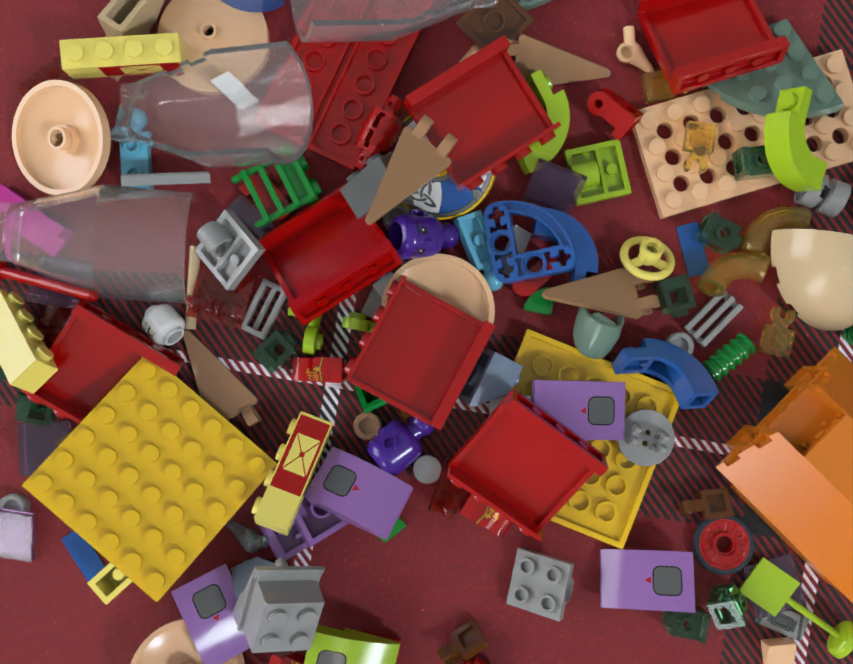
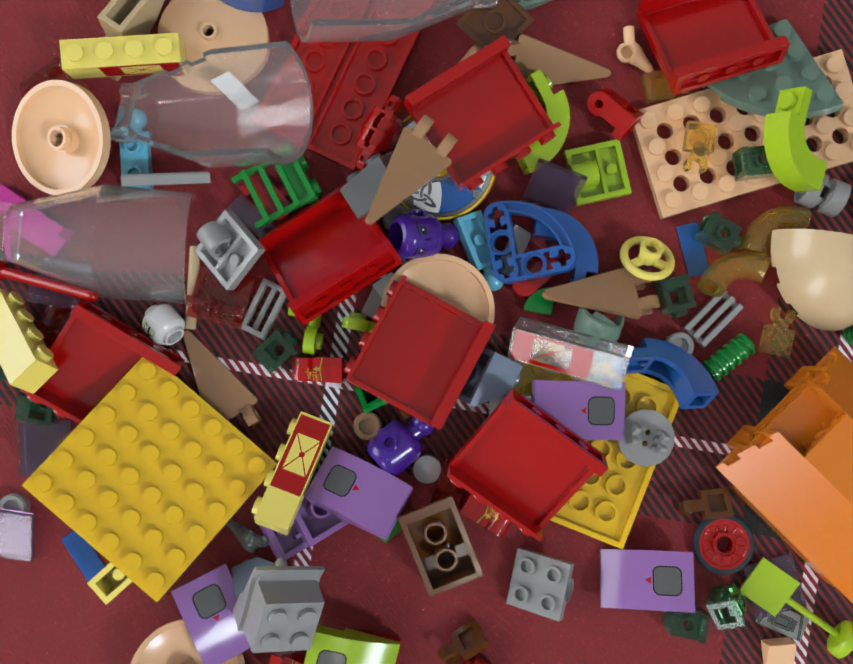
none -> reddish brown slope [398,495,484,597]
none -> clear brick [507,316,634,390]

